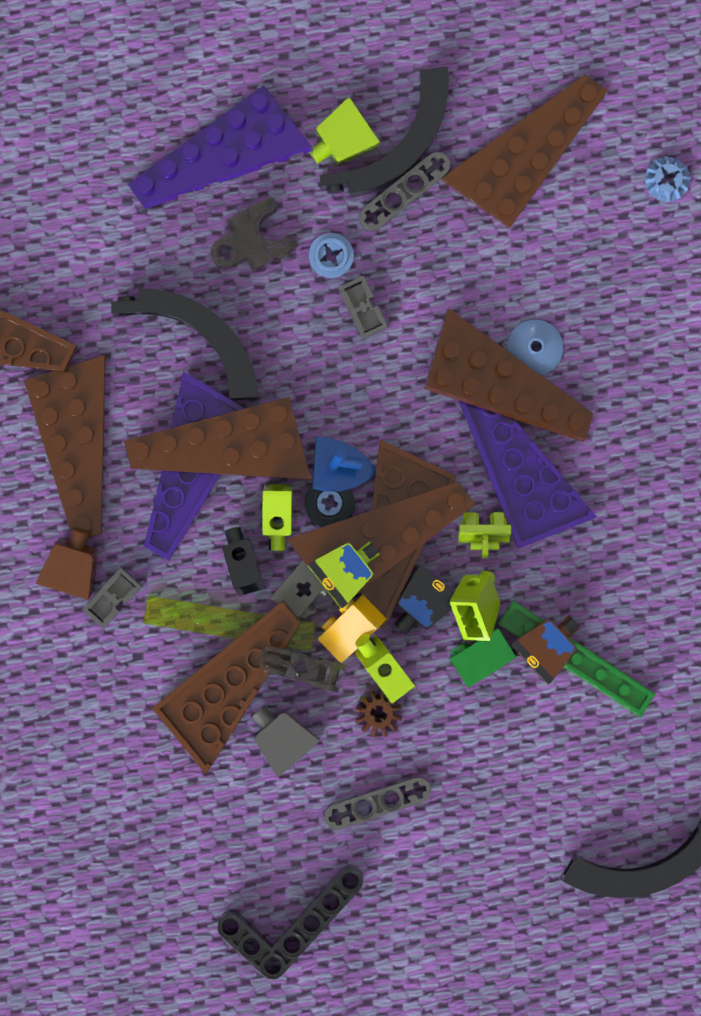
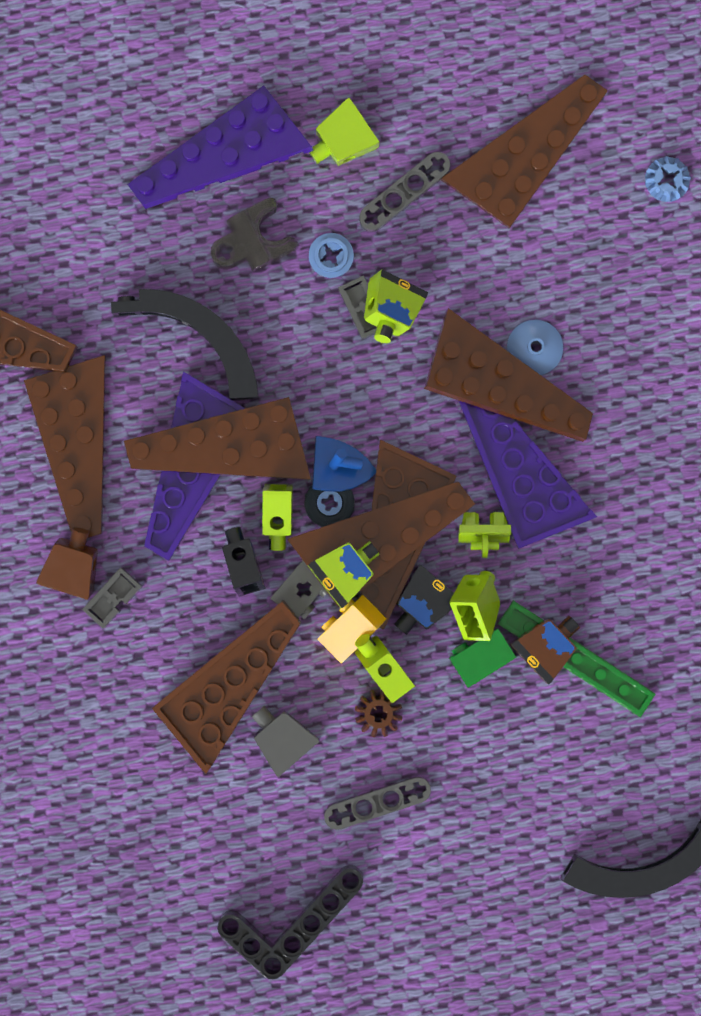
clear neon green tile [143,595,316,651] -> none
clear smoke piece [259,646,346,693] -> none
black arch [319,67,449,198] -> none
none -> lime torso [364,269,428,343]

